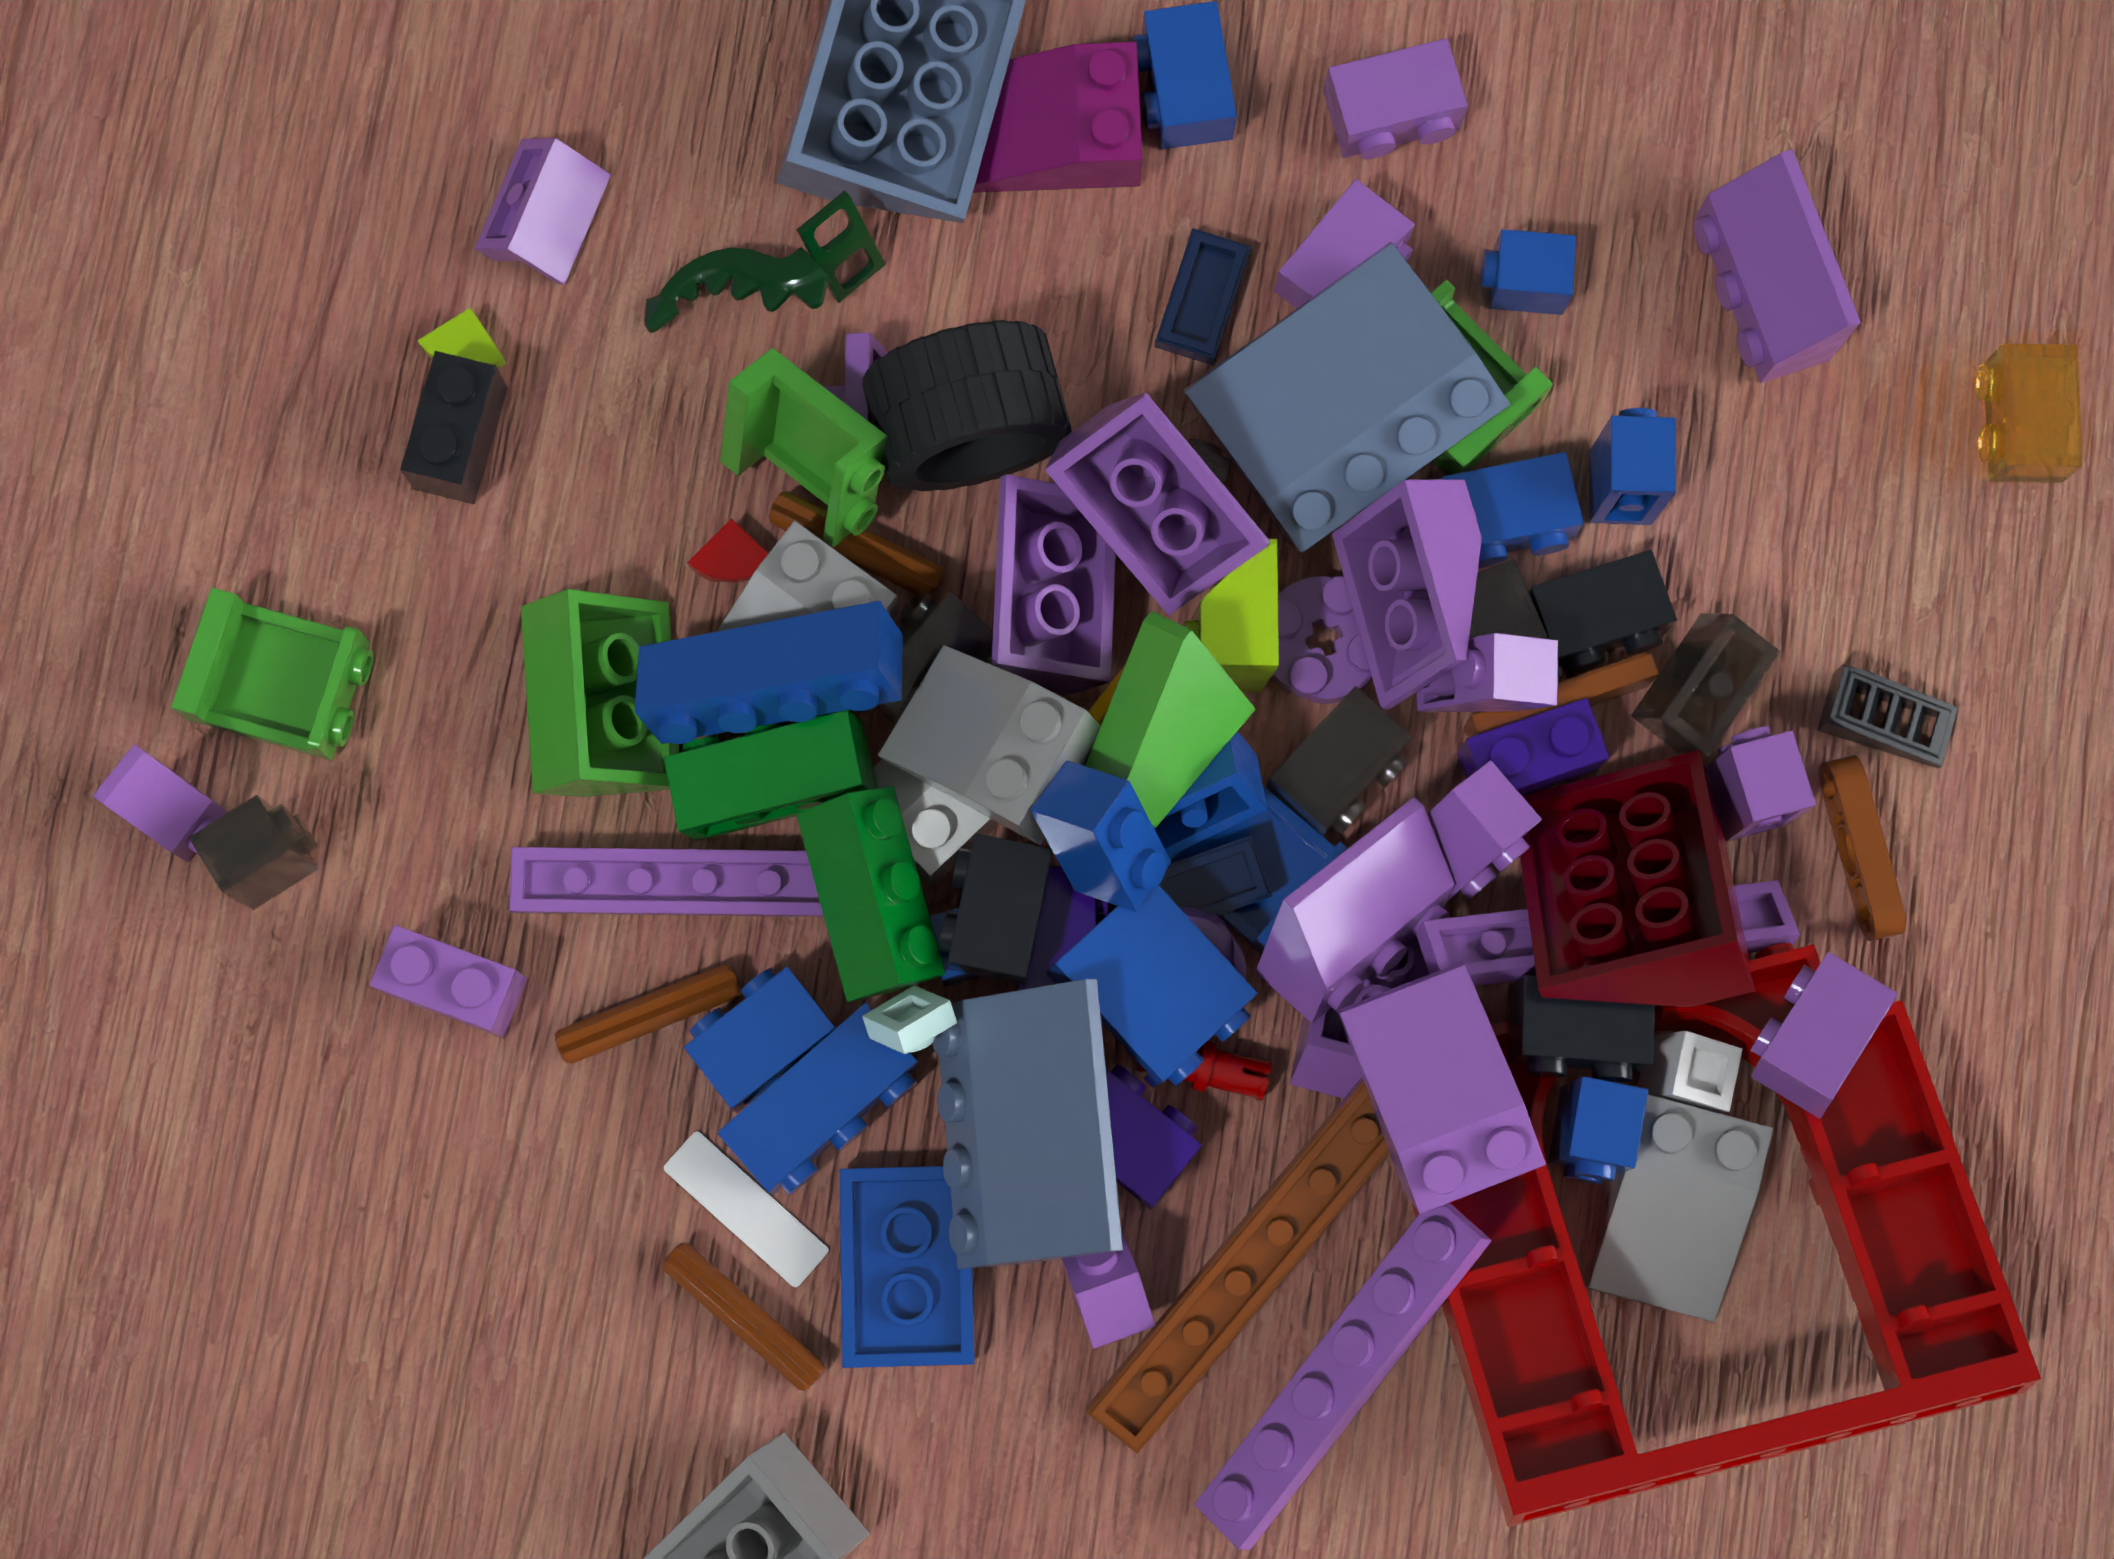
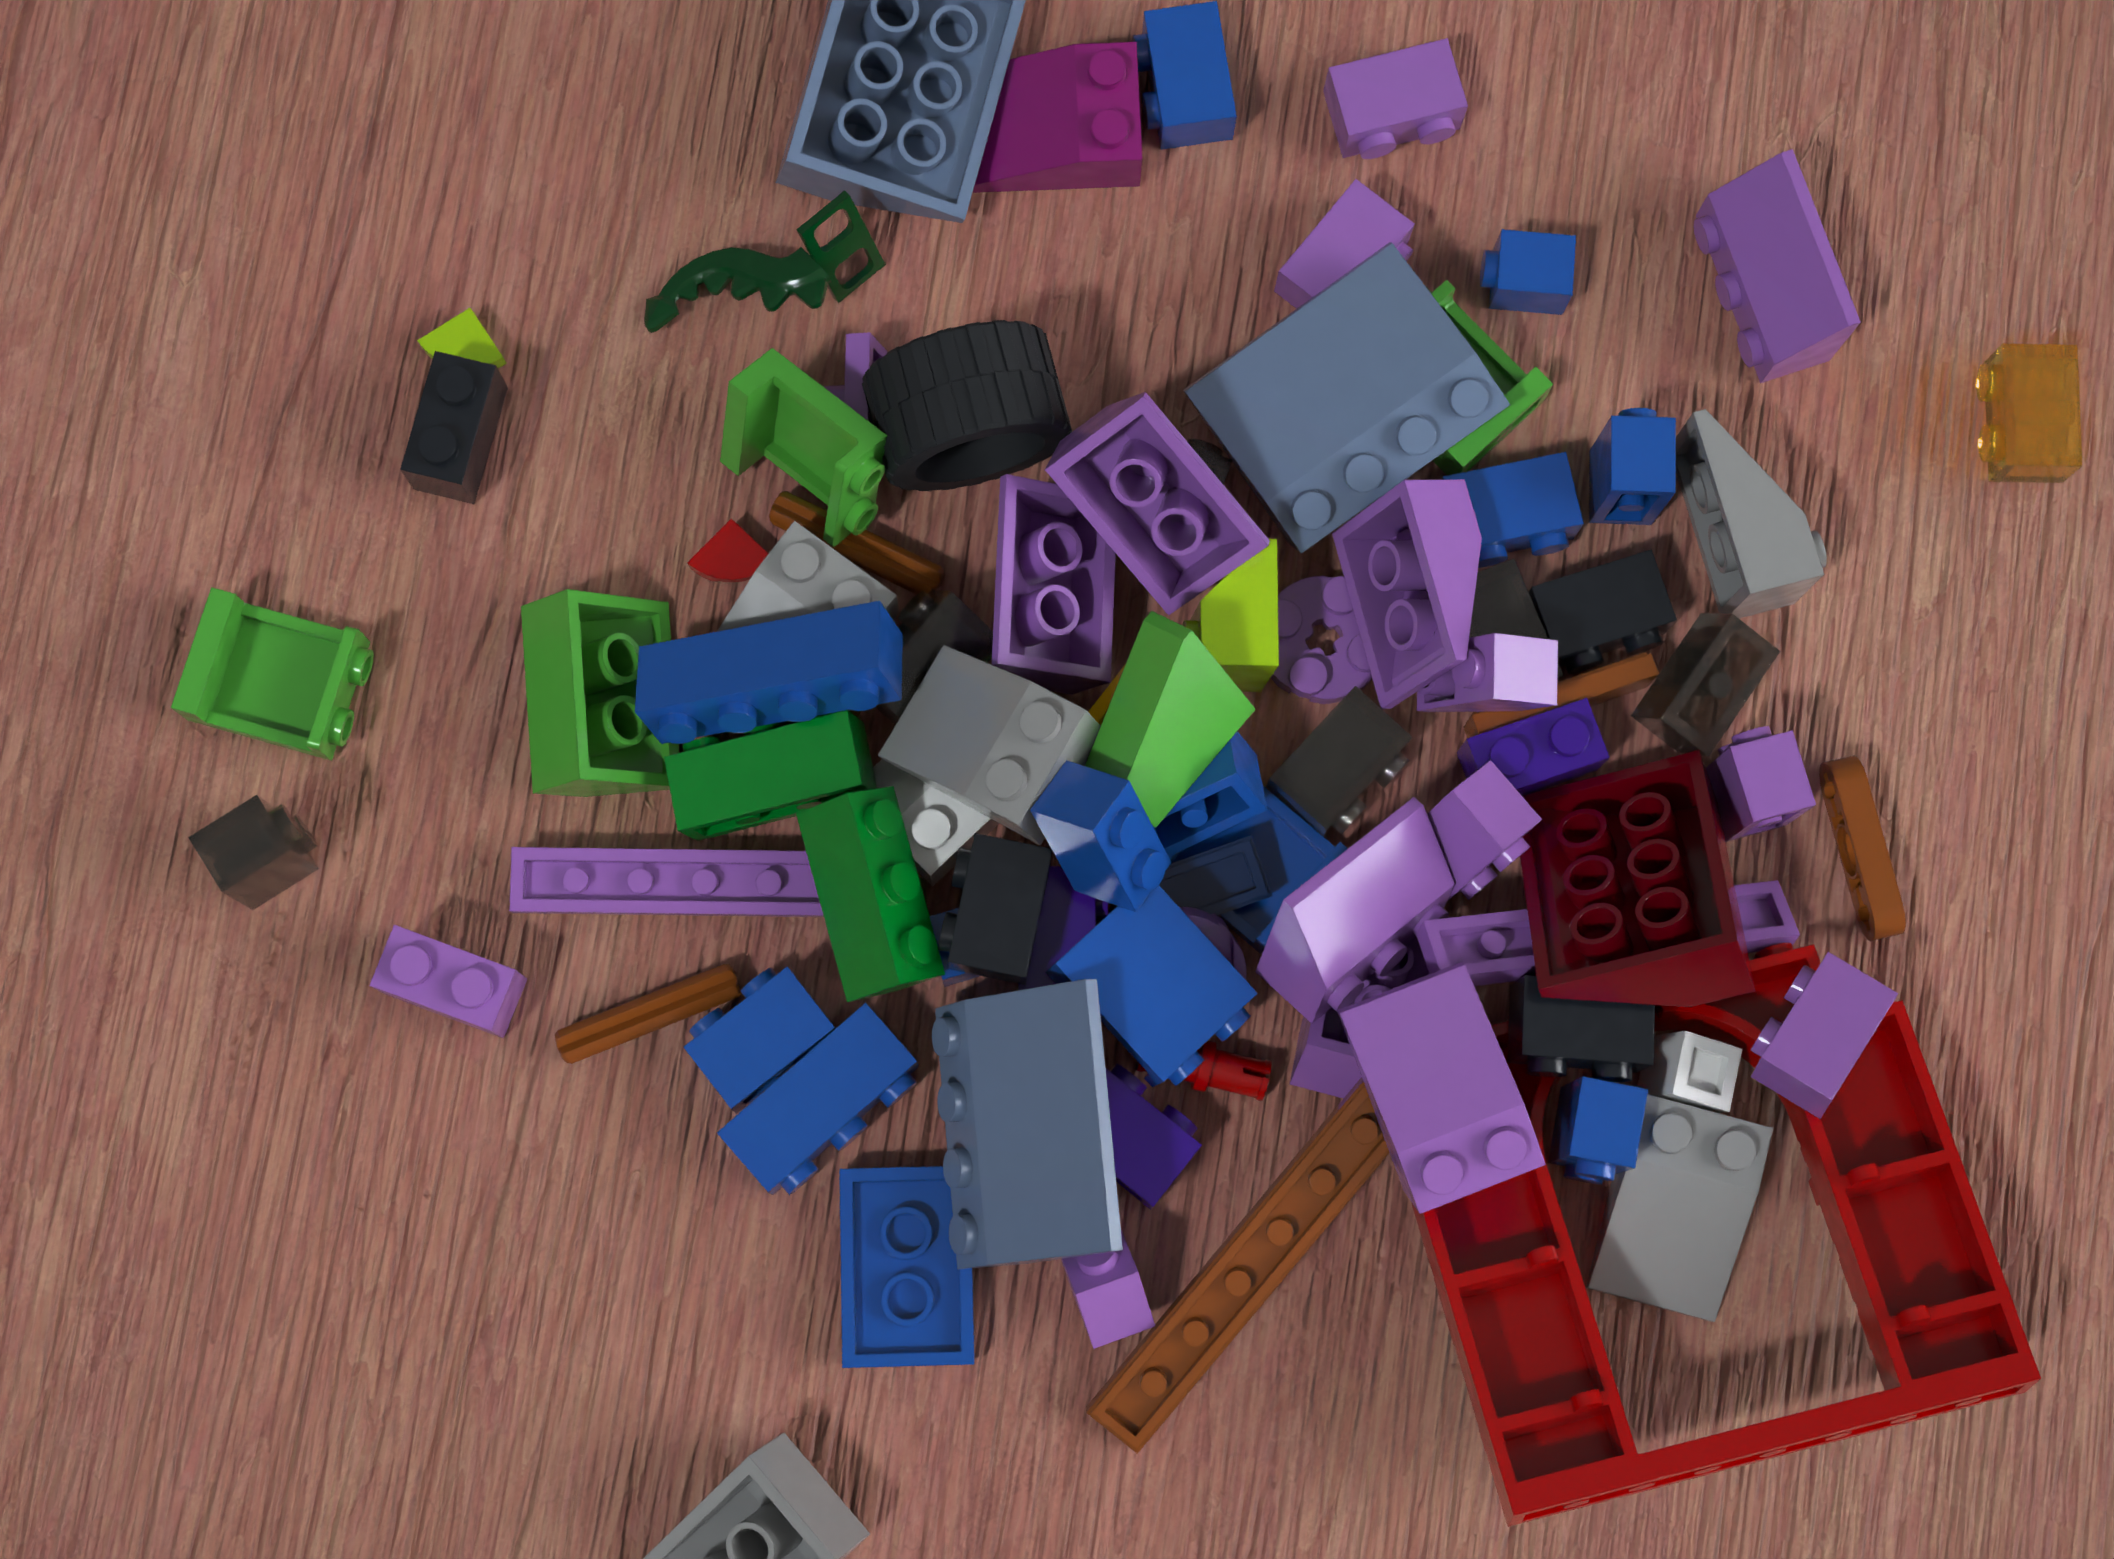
medium lavender slope [93,744,228,862] -> none
panel [474,138,611,284] -> none
dark orange axle [662,1242,825,1391] -> none
white sticker [664,1131,829,1287] -> none
light aqua plate [862,986,957,1054] -> none
dark blue tile [1154,228,1251,365] -> none
medium lavender plate [1194,1203,1492,1550] -> none
black slope [1817,664,1958,768] -> none
none -> light grey slope [1676,409,1827,623]

